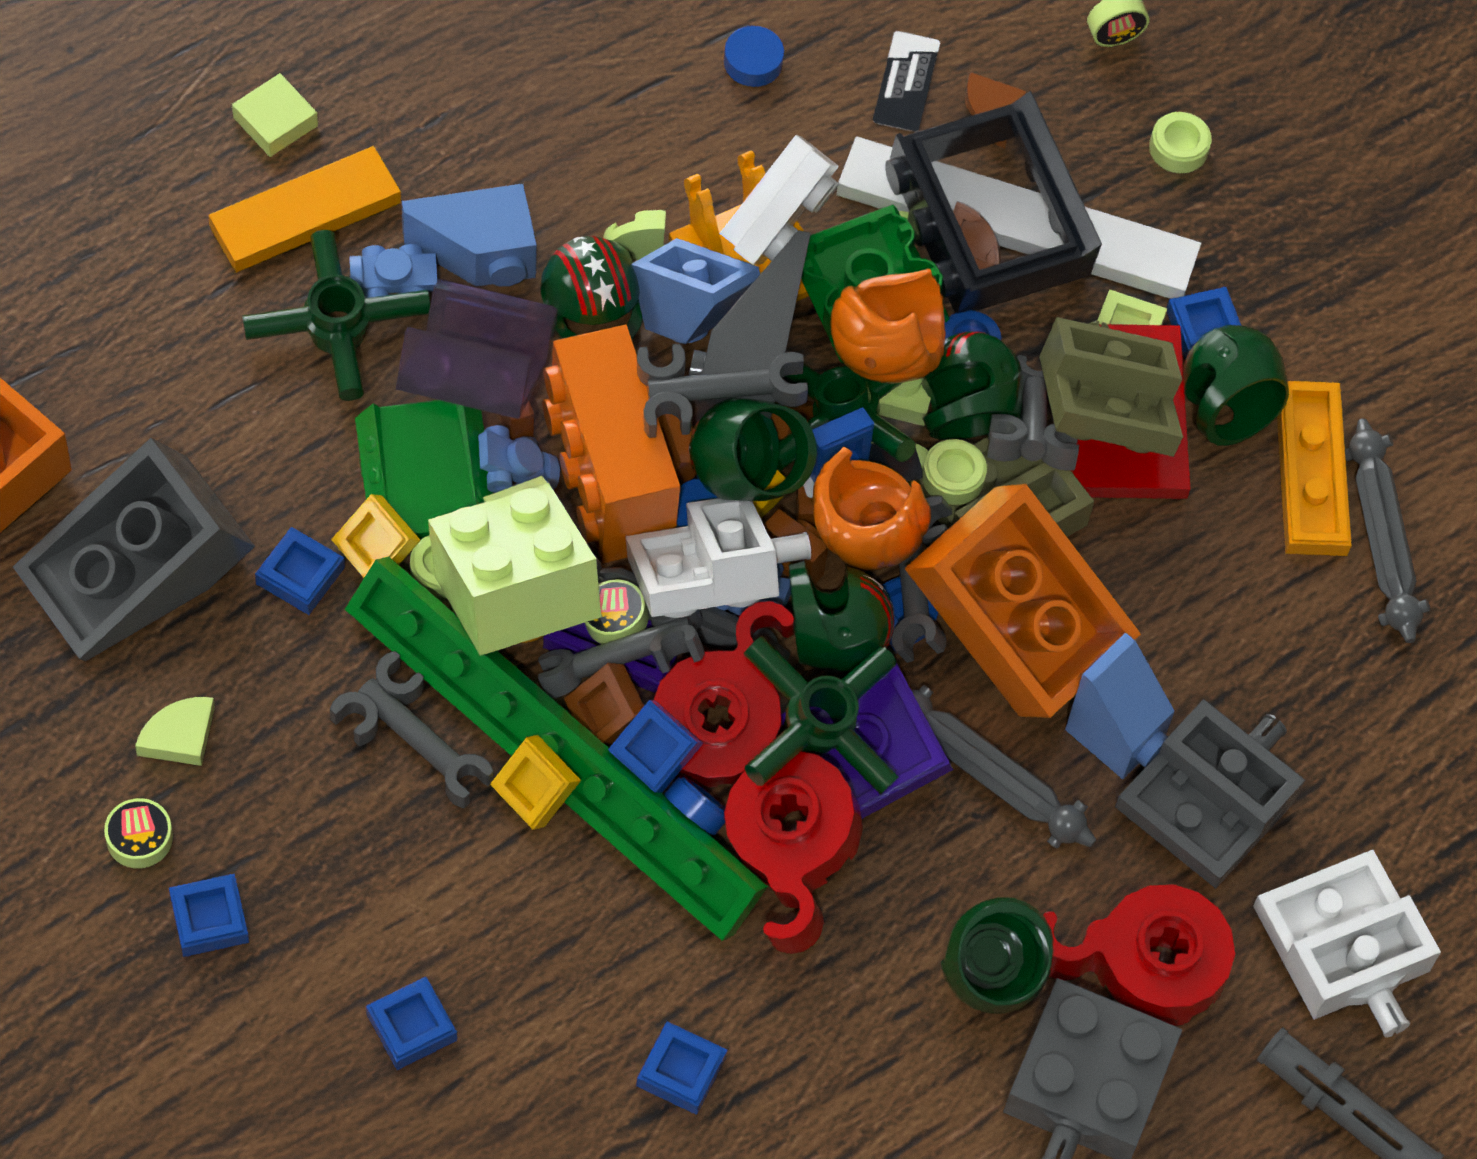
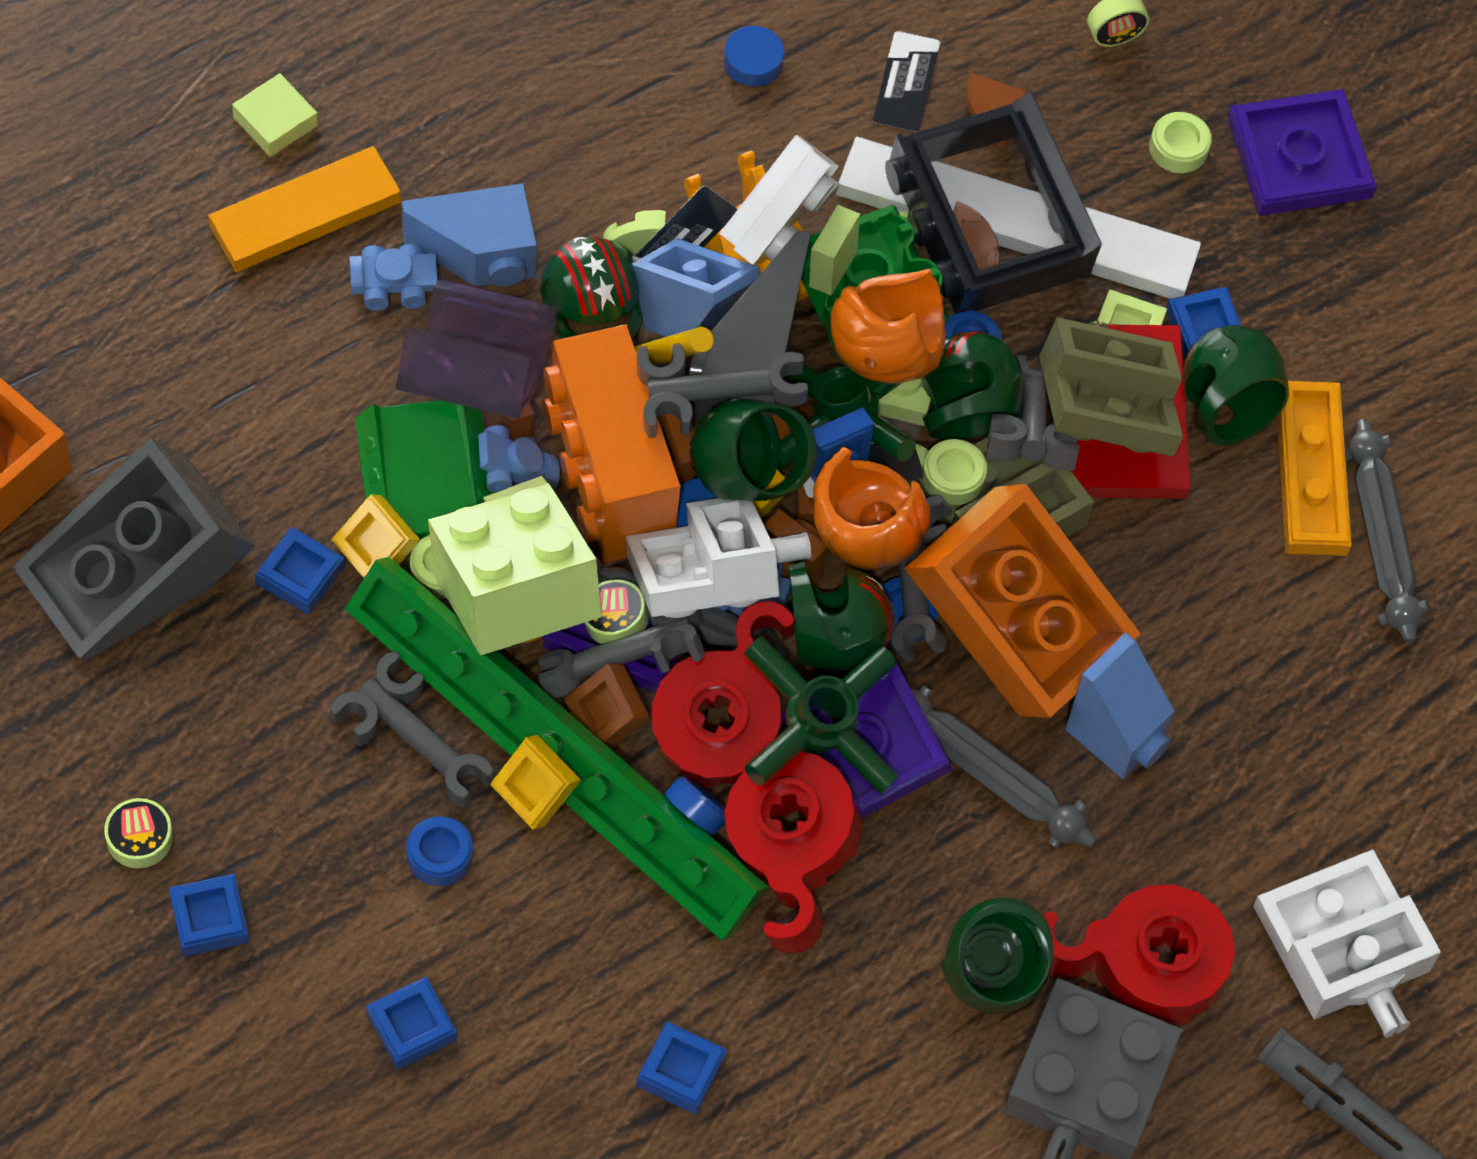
yellowish green tile [135,697,215,766] -> none
dark green bar [242,230,431,401] -> none
blue tile [608,700,703,793] -> none
dark grey plate [1115,699,1305,889] -> none
none -> blue tile [406,816,473,886]
none -> black sticker [632,186,738,263]
none -> yellow bar [634,327,714,366]
none -> yellowish green tile [809,205,860,296]
none -> dark purple tile [1227,89,1377,216]

